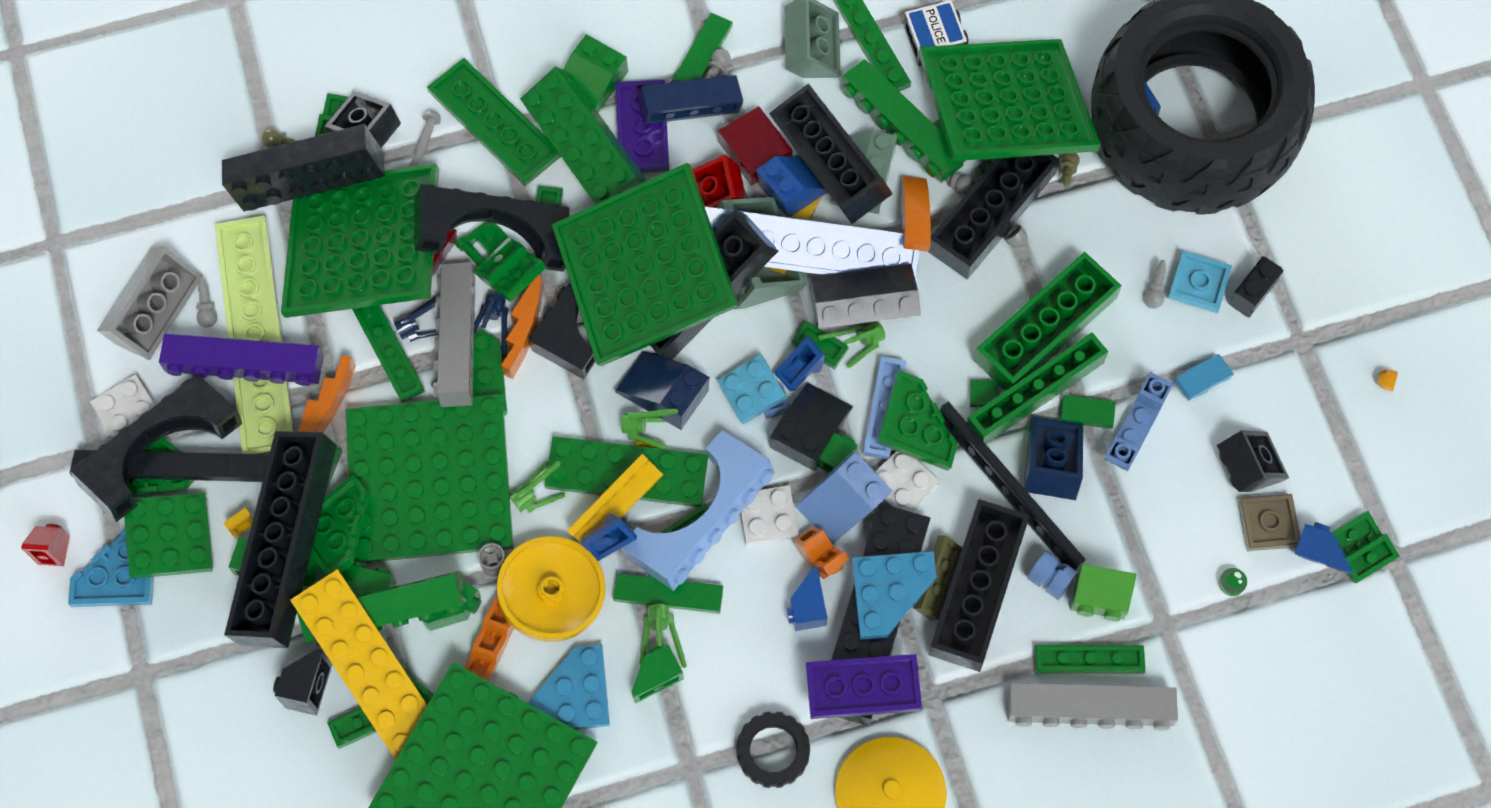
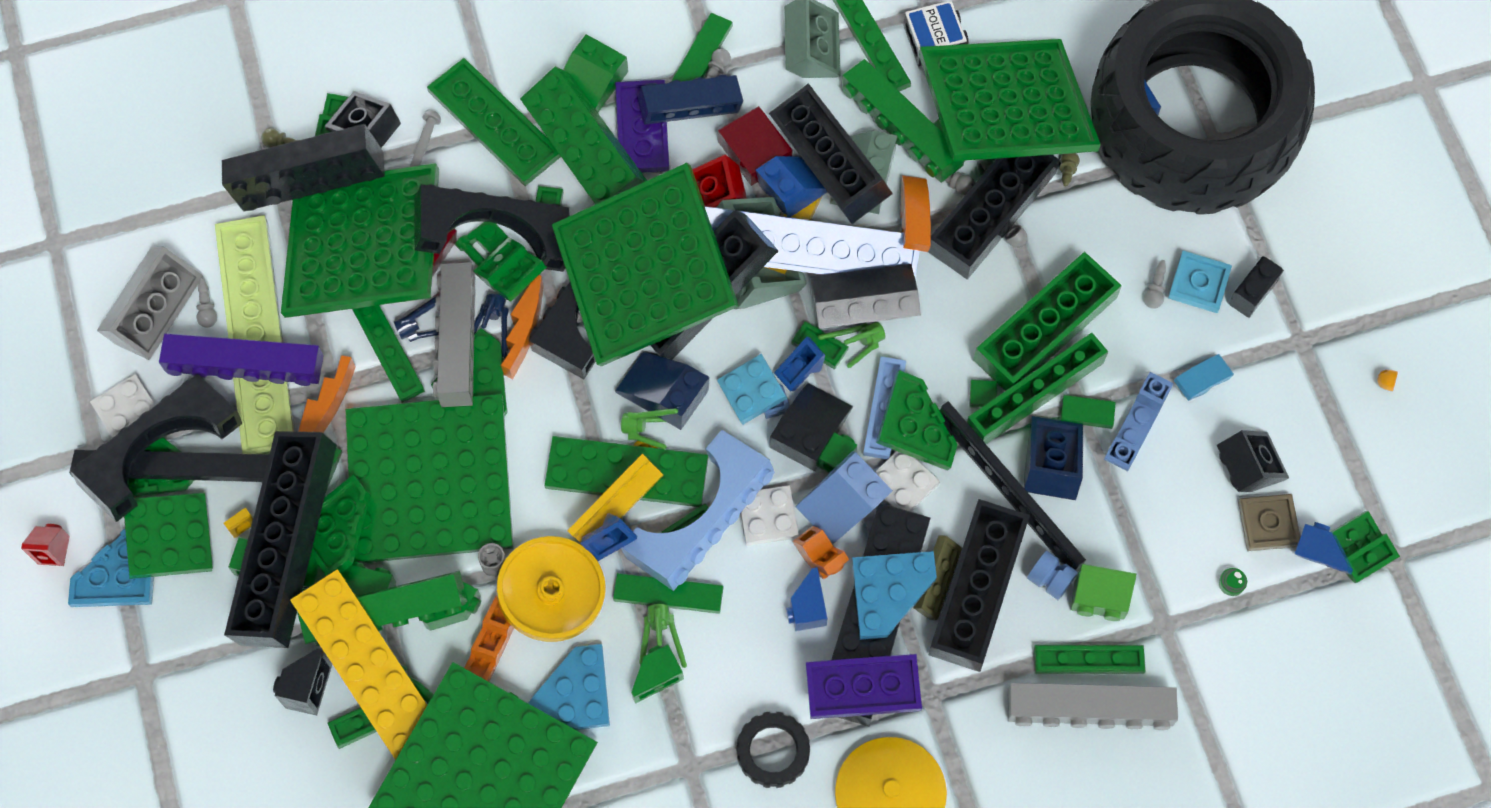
bright green plant [509,460,565,513] -> none

